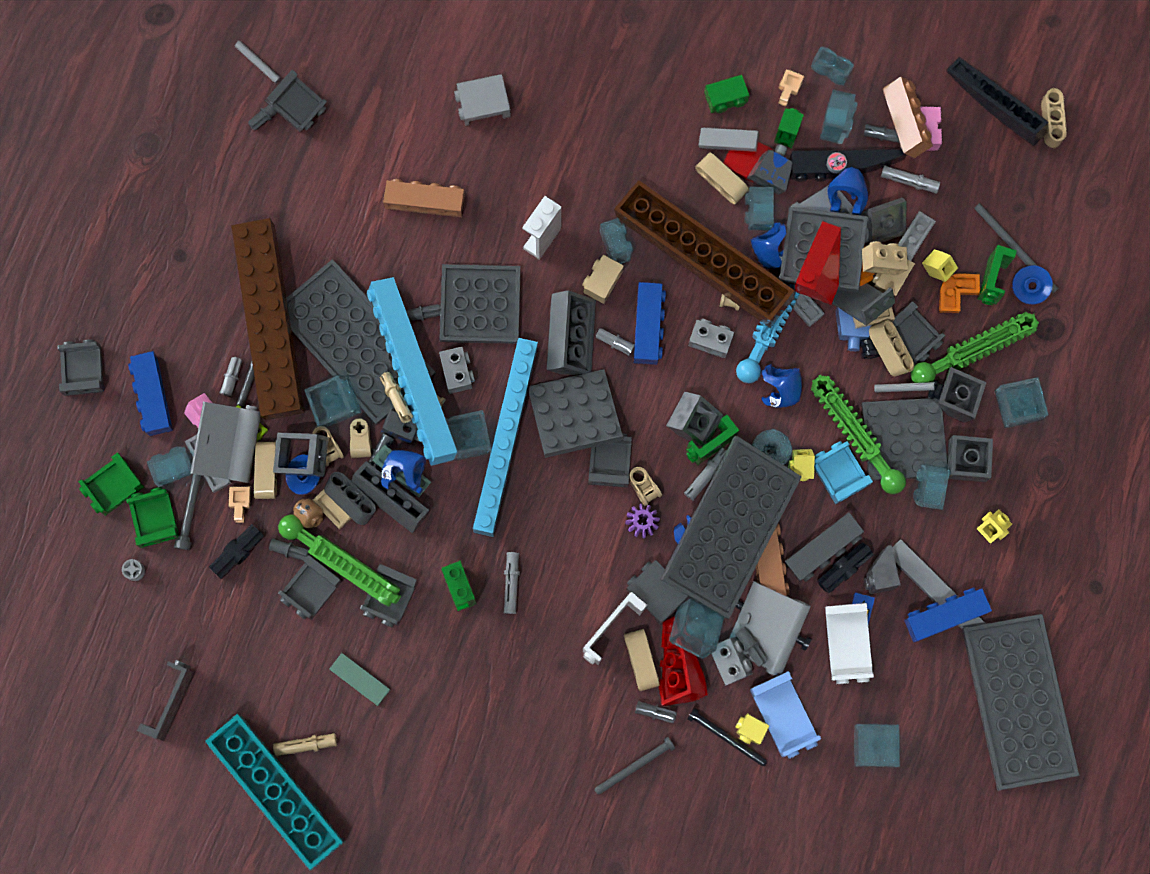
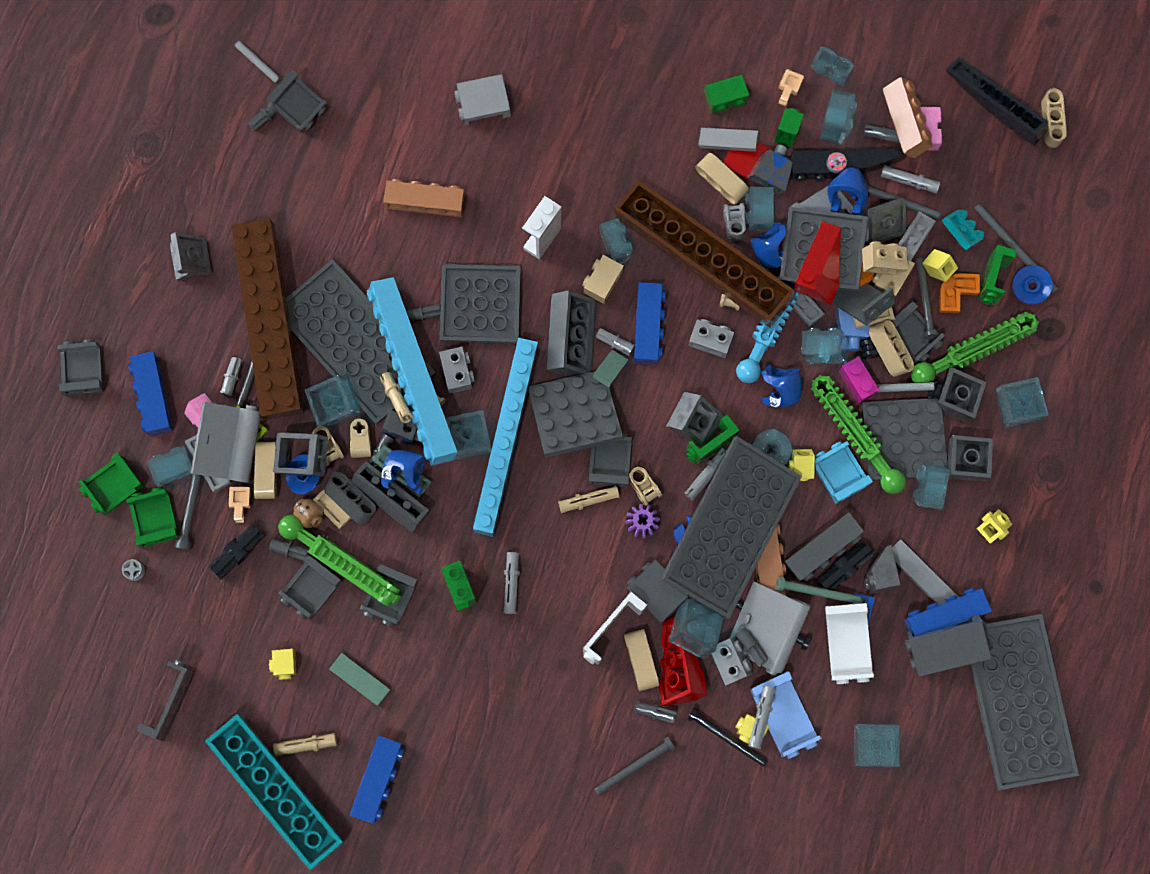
none -> flat silver bracket [170,232,212,281]
none -> light yellow brick [269,649,297,680]
none -> blue brick [350,736,405,824]
none -> tan pin [558,485,619,514]
none -> sand green tile [592,350,628,387]
none -> light grey piece [723,203,746,242]
none -> light grey pin [748,686,776,750]
none -> sand green bar [775,576,863,604]
none -> clear light blue brick [801,328,849,364]
none -> dark pink brick [838,357,879,405]
none -> dark grey bar [865,181,941,219]
none -> dark grey panel [905,615,991,677]
none -> dark grey bar [916,257,938,340]
none -> teal plate [942,210,984,251]

